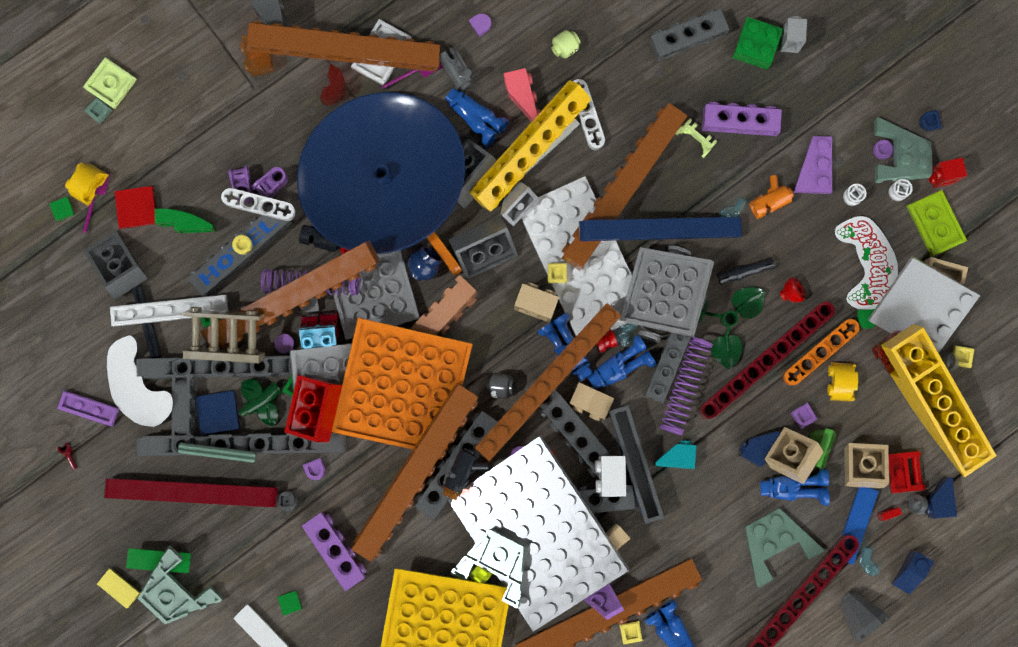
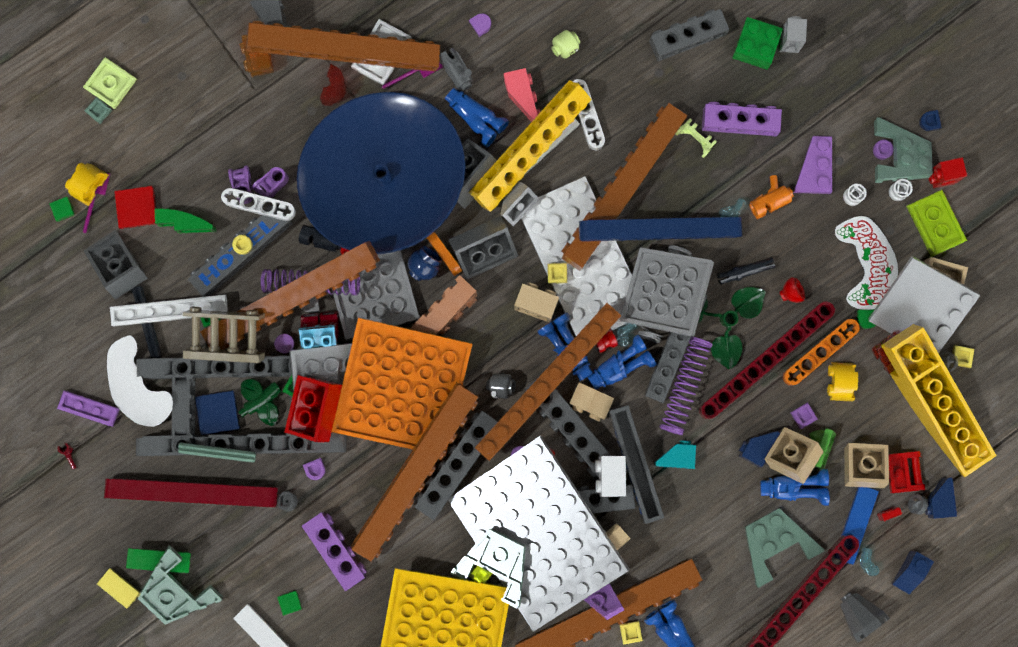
black piece [443,448,488,501] -> none

